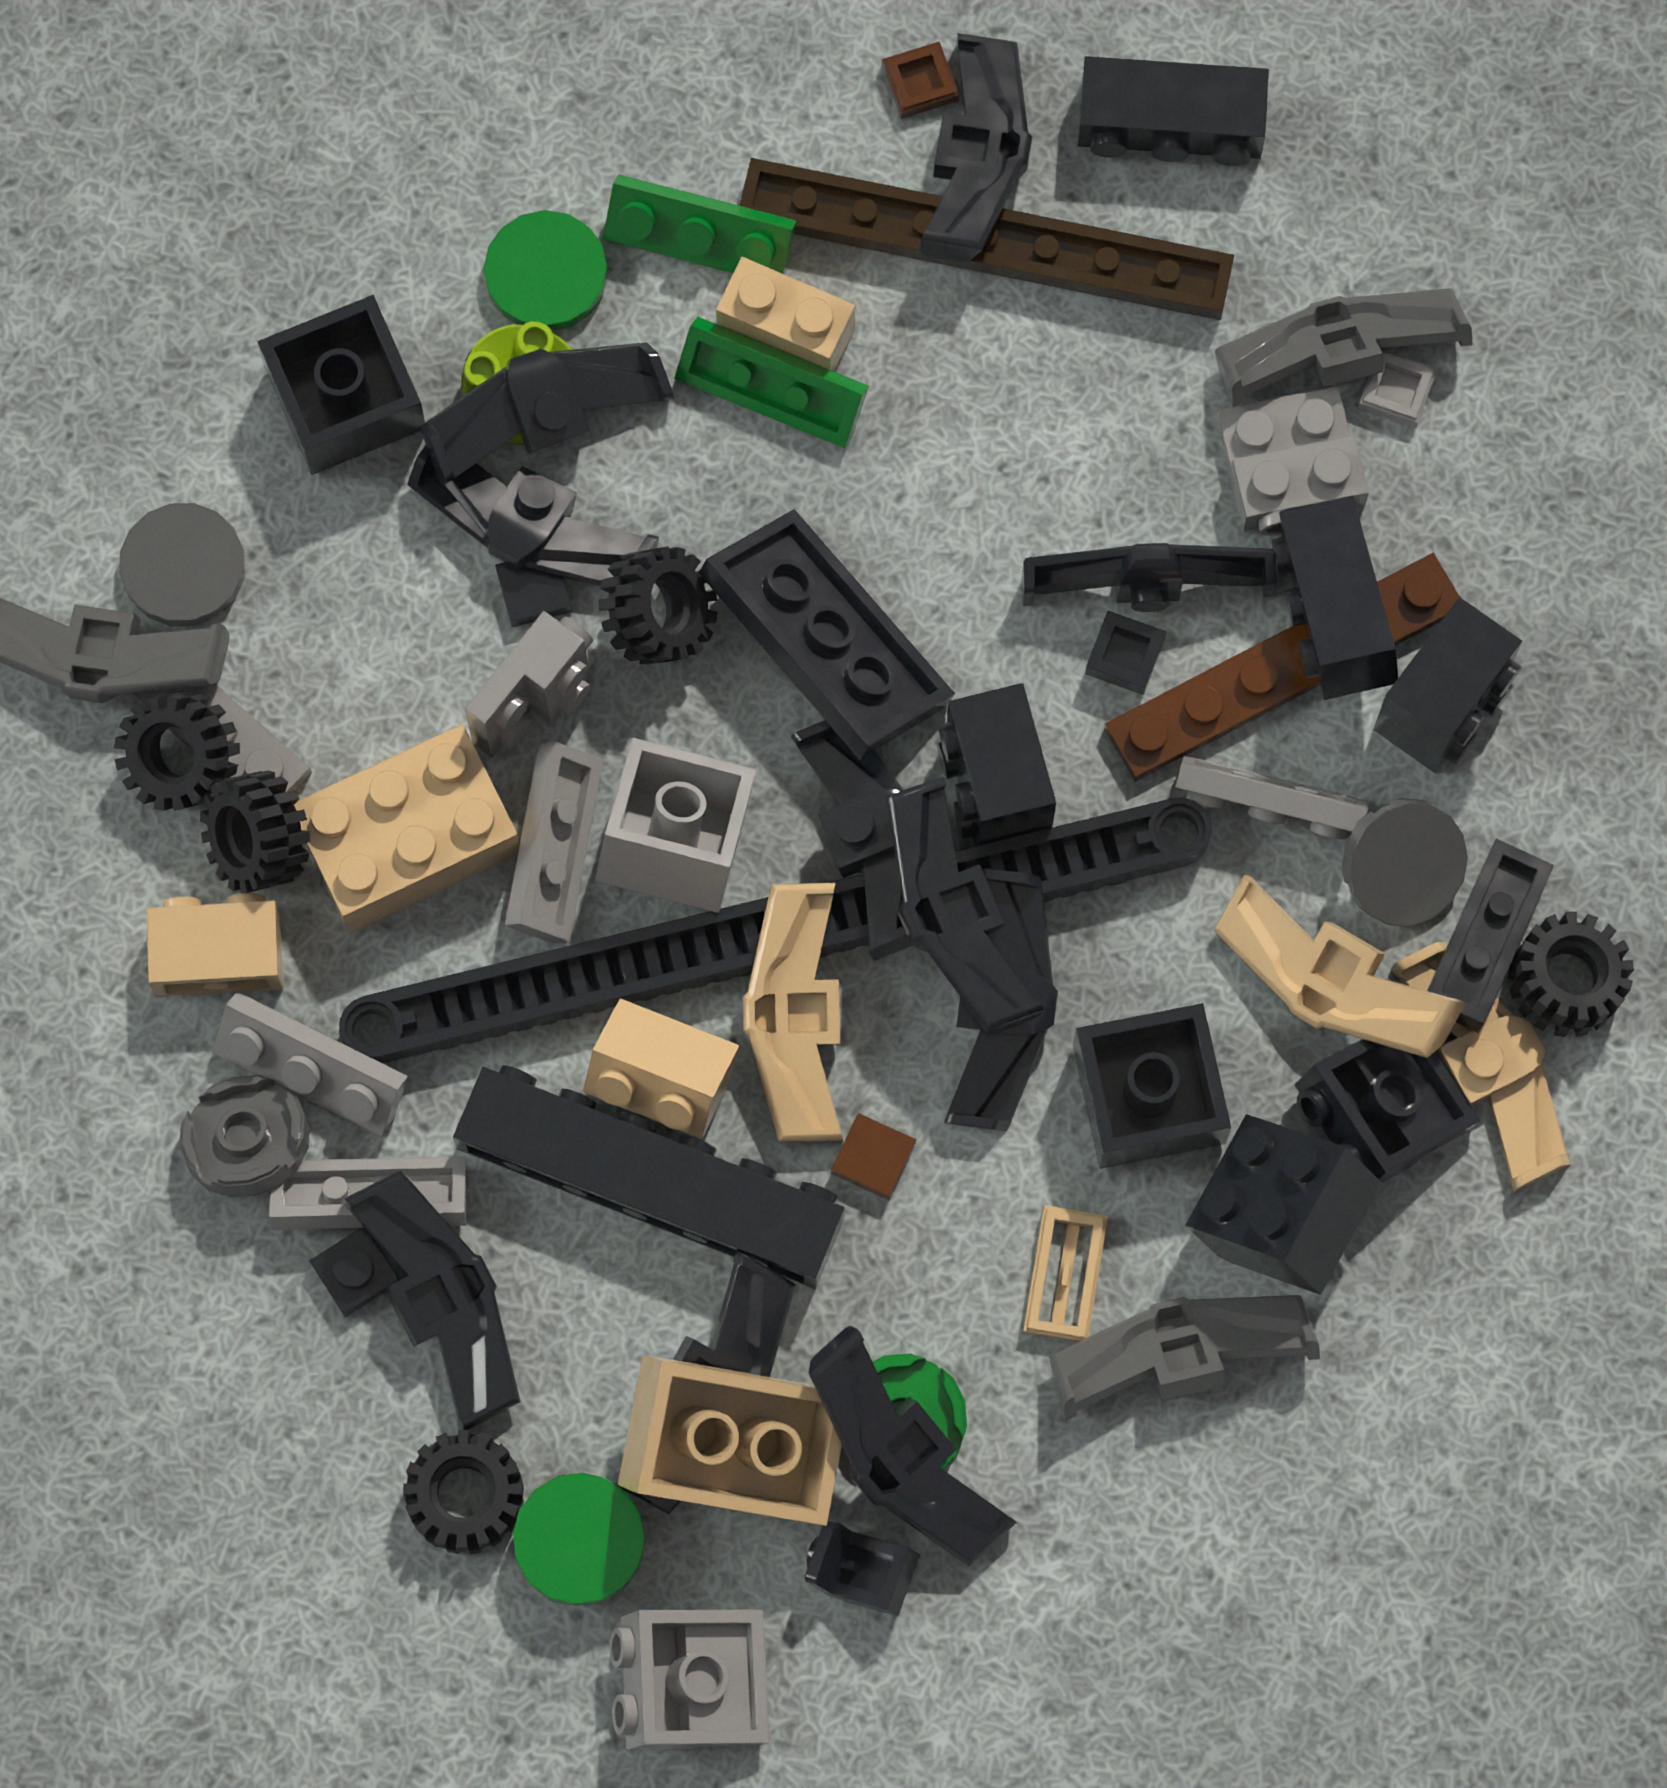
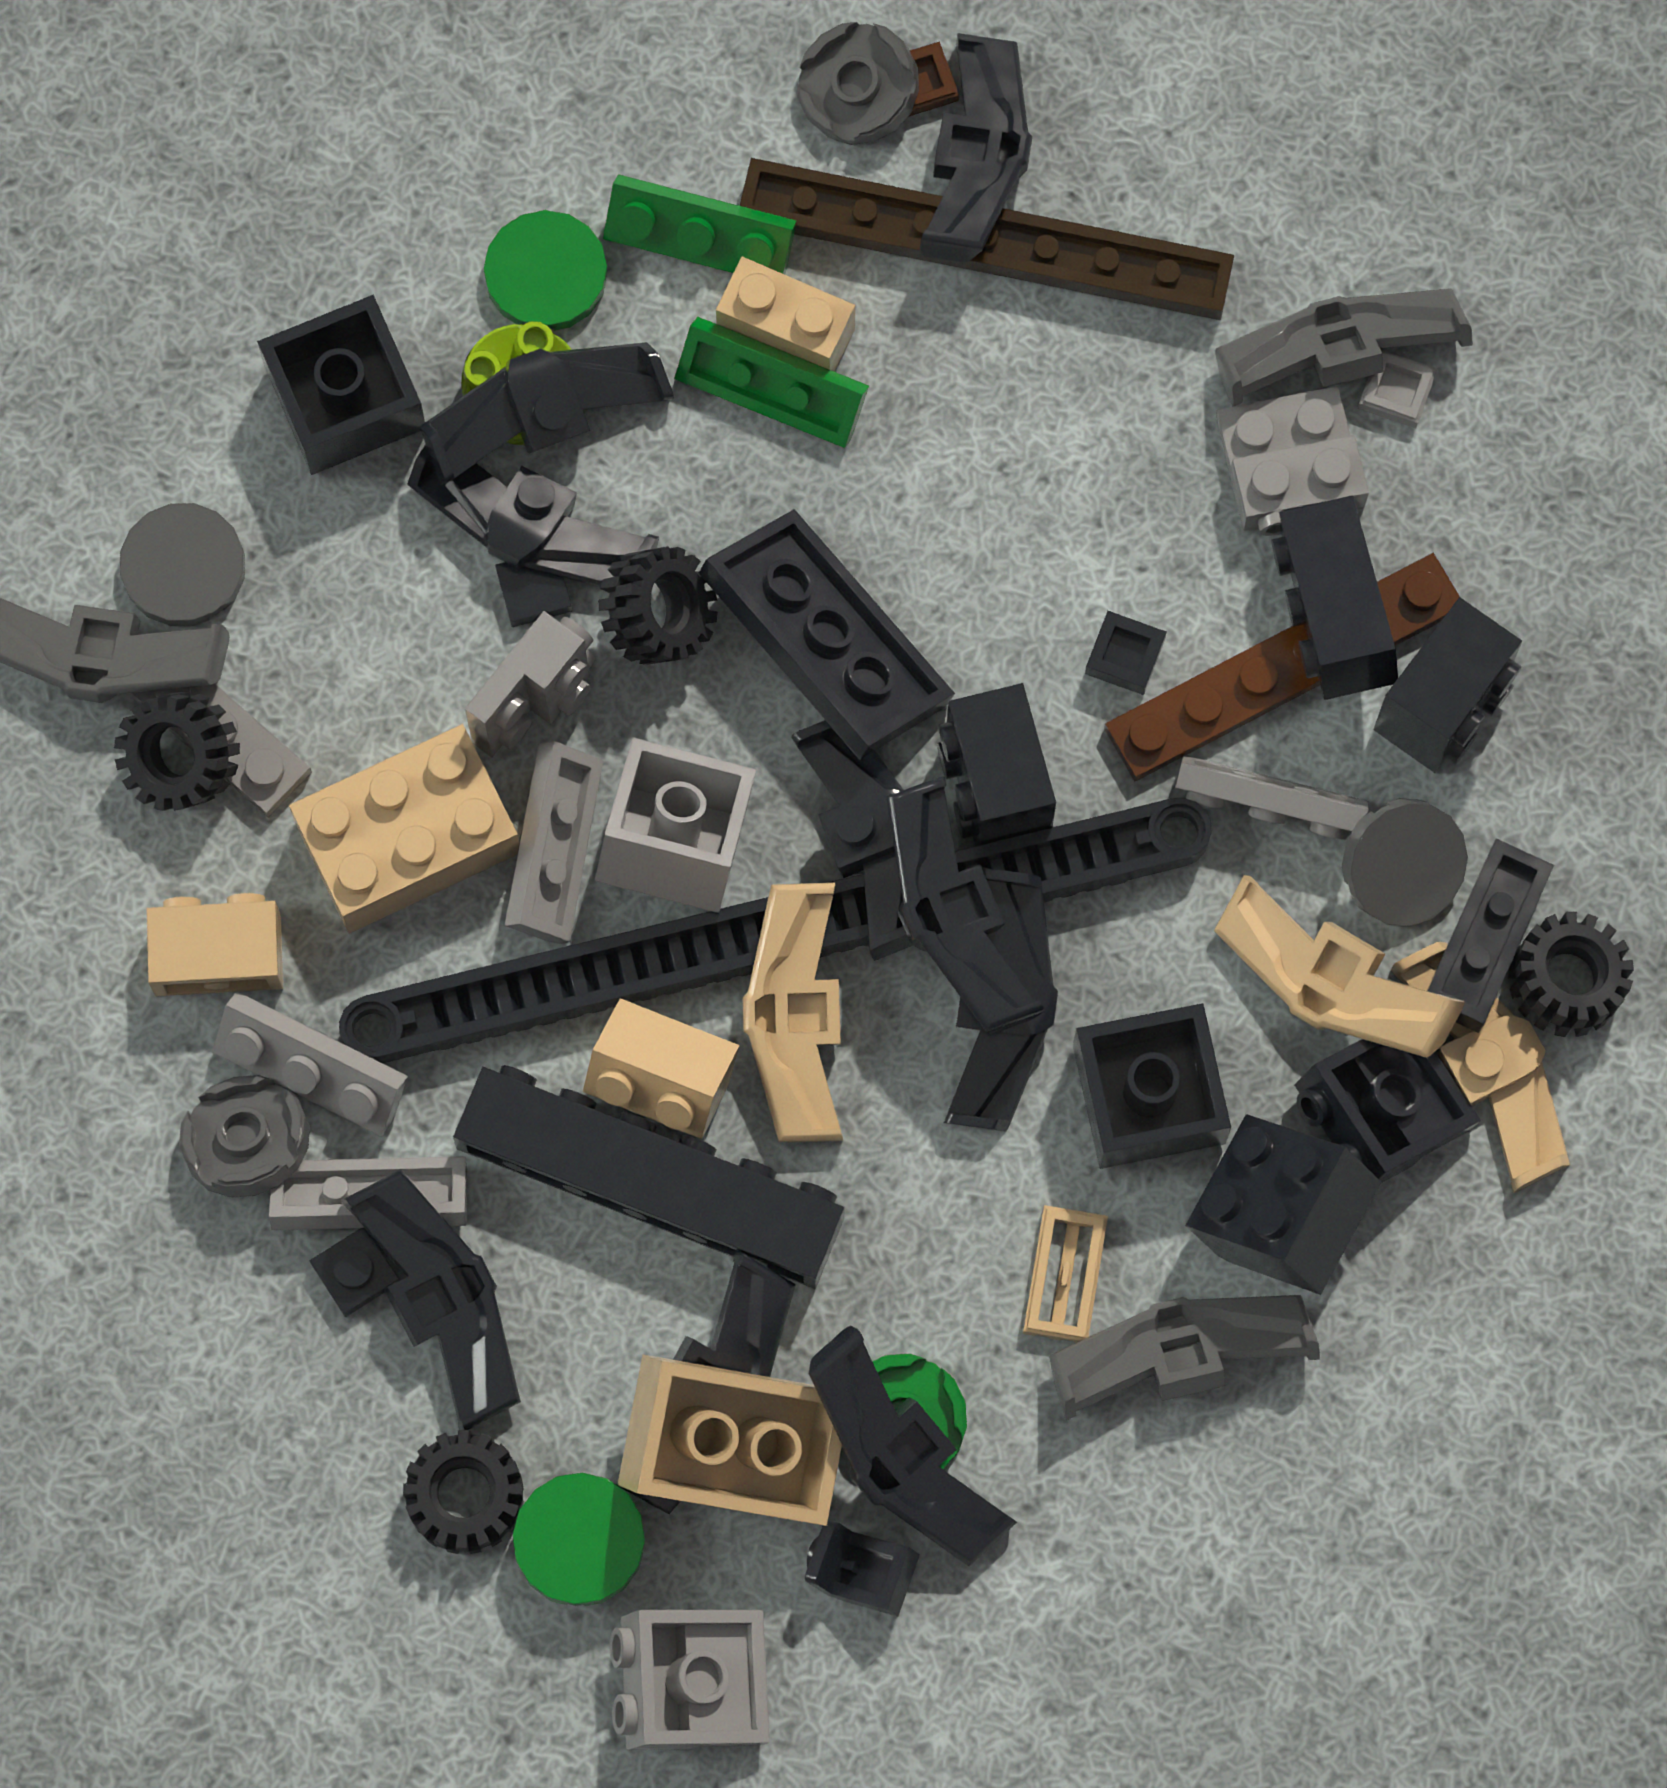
black tyre [200,770,310,893] -> none
reddish brown tile [831,1113,917,1200] -> none
black plate [1021,543,1276,612] -> none
black brick [1078,56,1269,166] -> none
none -> dark grey tile [797,22,919,145]

